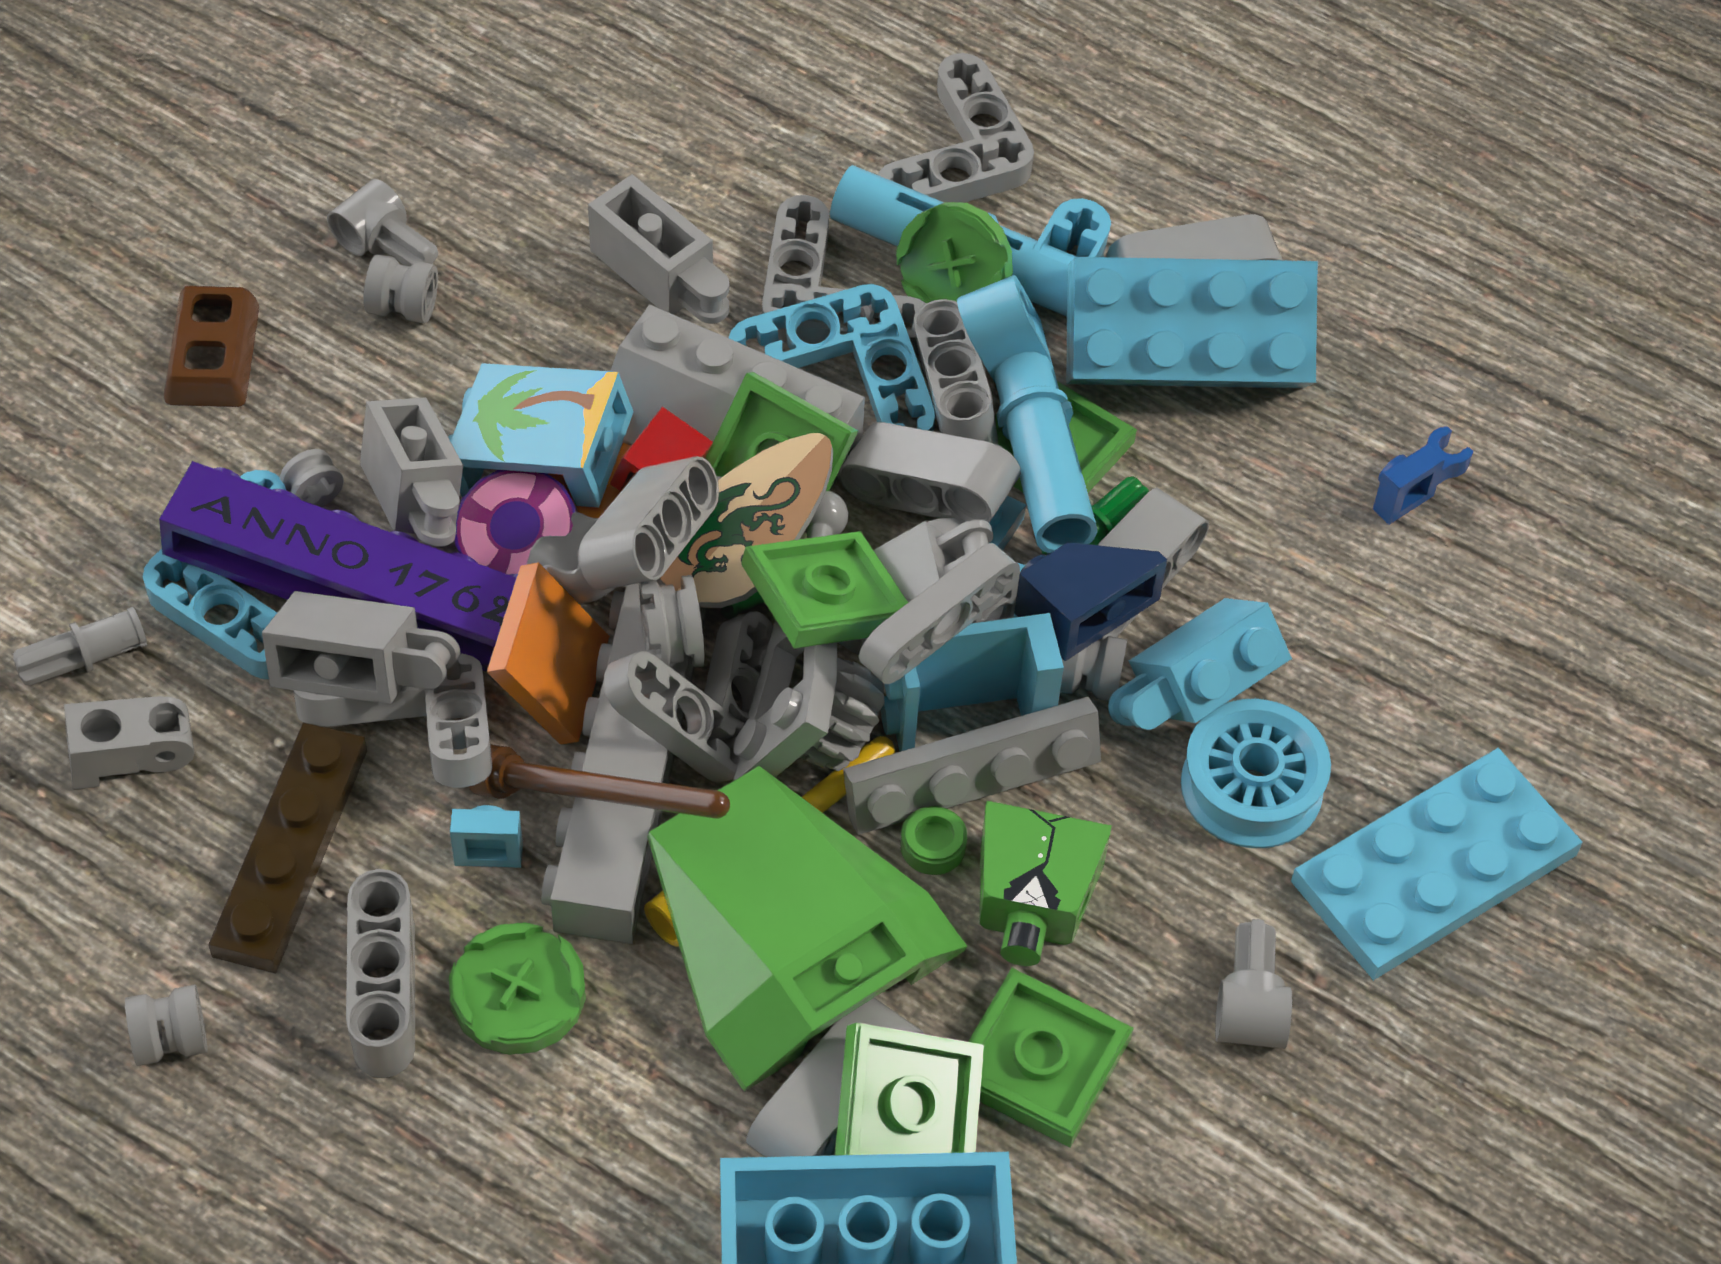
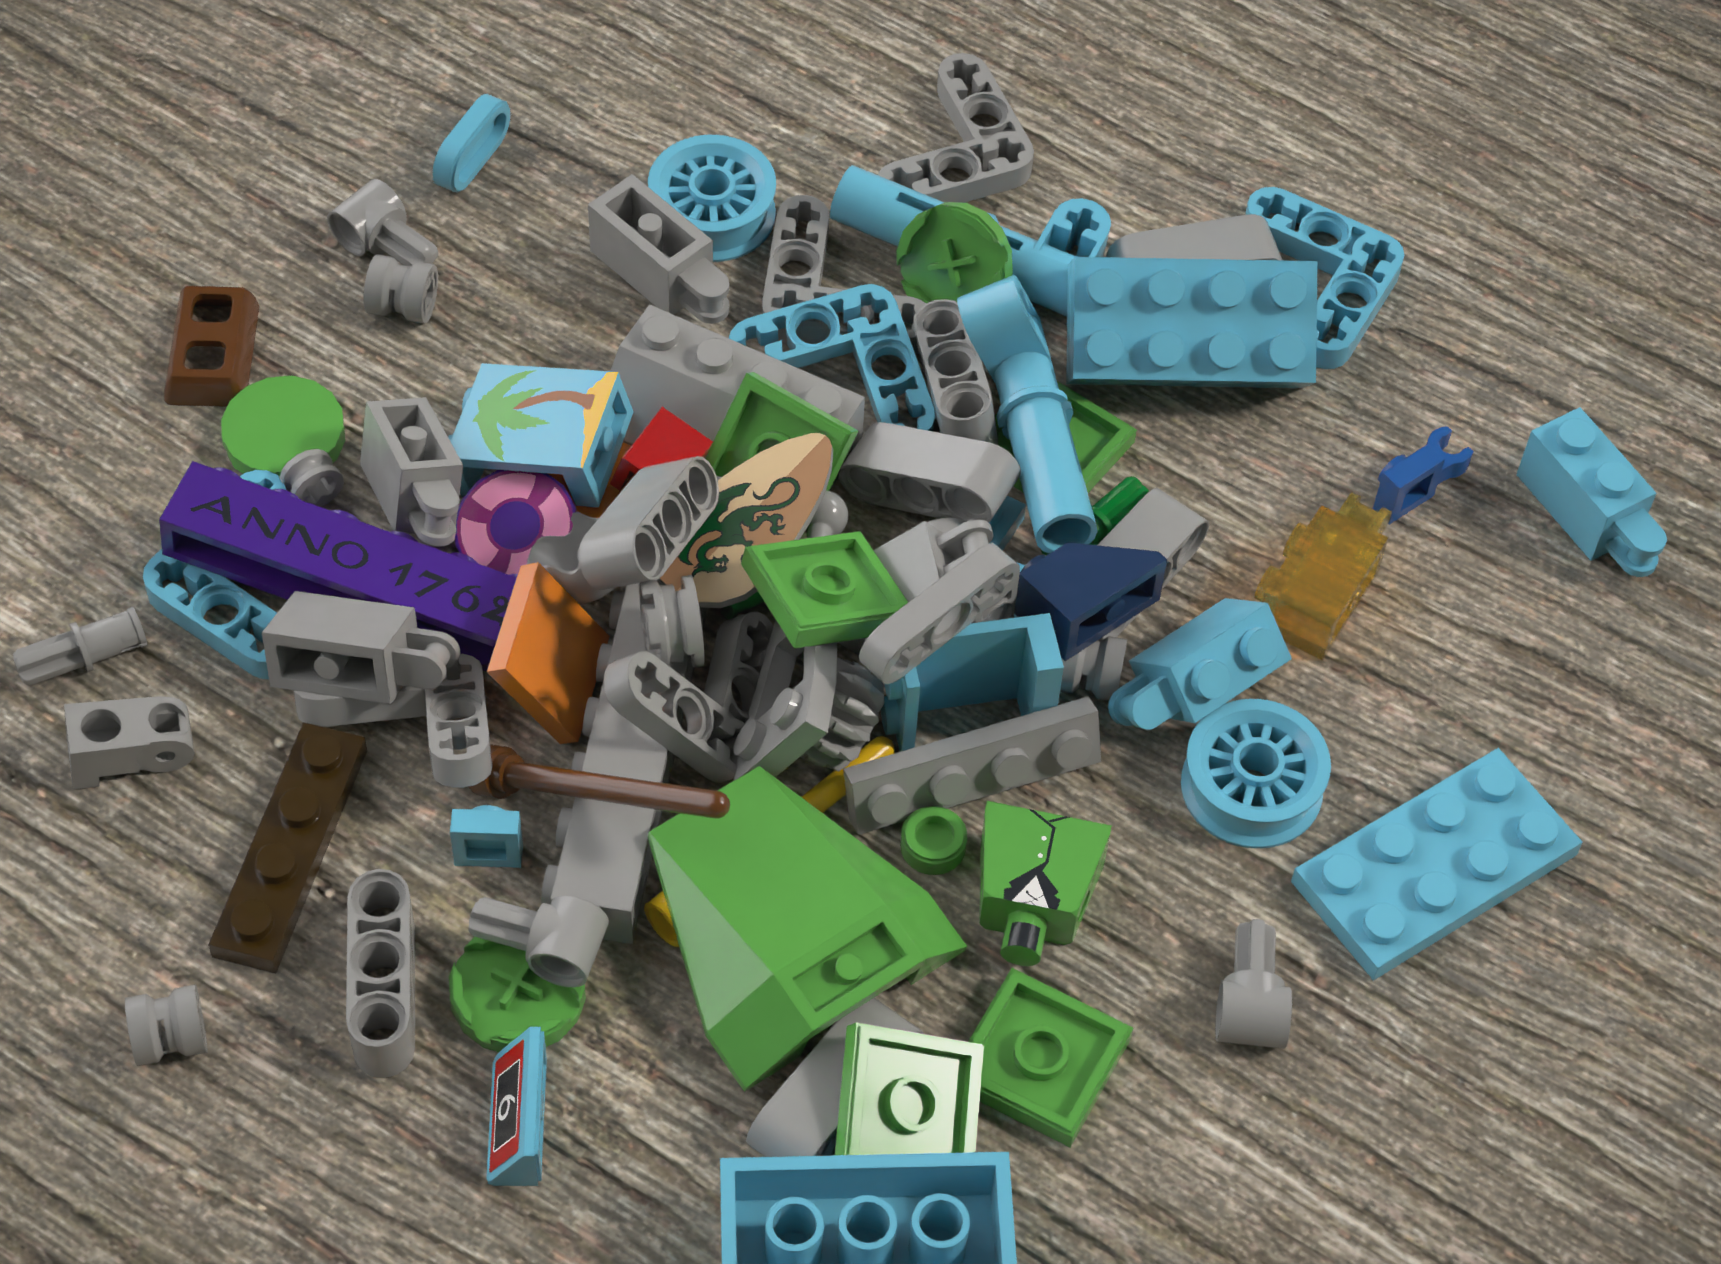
none -> bright green tile [221,375,346,477]
none -> medium azure tile [433,94,510,192]
none -> light grey axle [468,896,609,987]
none -> medium azure slope [486,1027,547,1186]
none -> medium azure wheel [648,135,776,262]
none -> medium azure beam [1245,187,1405,369]
none -> clear yellow brick [1254,492,1392,661]
none -> medium azure brick [1516,407,1667,577]

